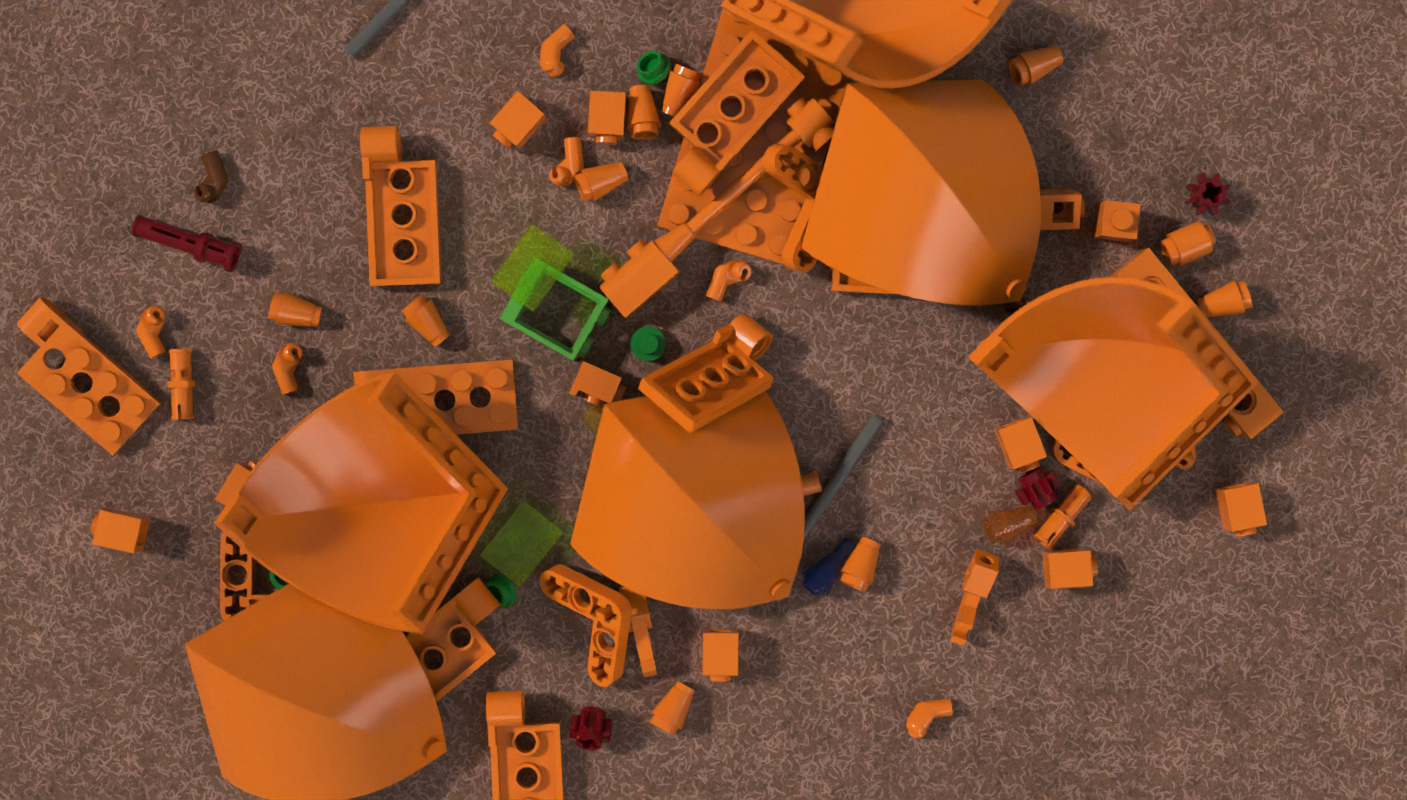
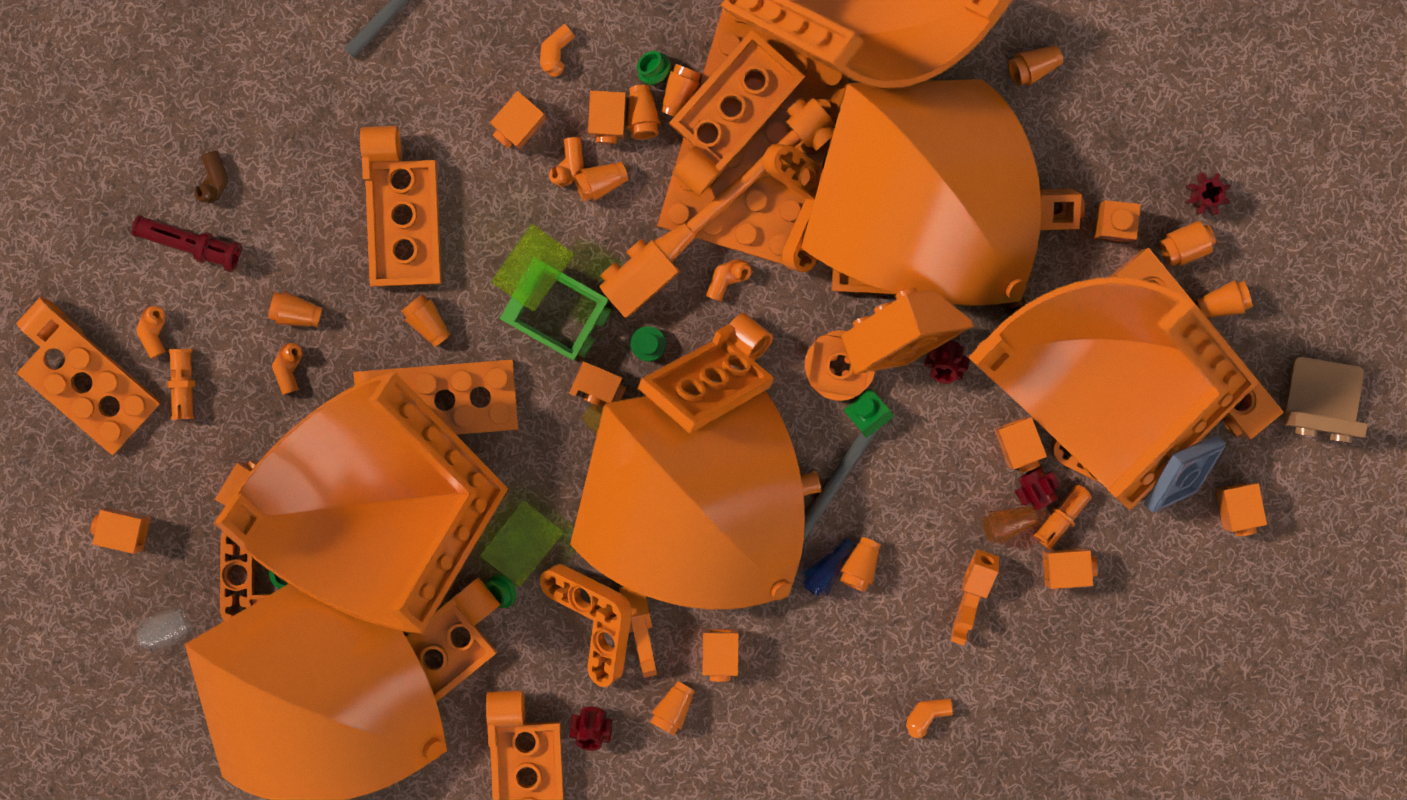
none -> clear brick [135,608,192,653]
none -> orange plate [804,330,875,401]
none -> orange slope [841,288,974,374]
none -> green plate [843,388,894,439]
none -> dark red gear [924,340,970,384]
none -> sand blue tile [1144,435,1226,513]
none -> medium nougat bracket [1282,357,1368,443]

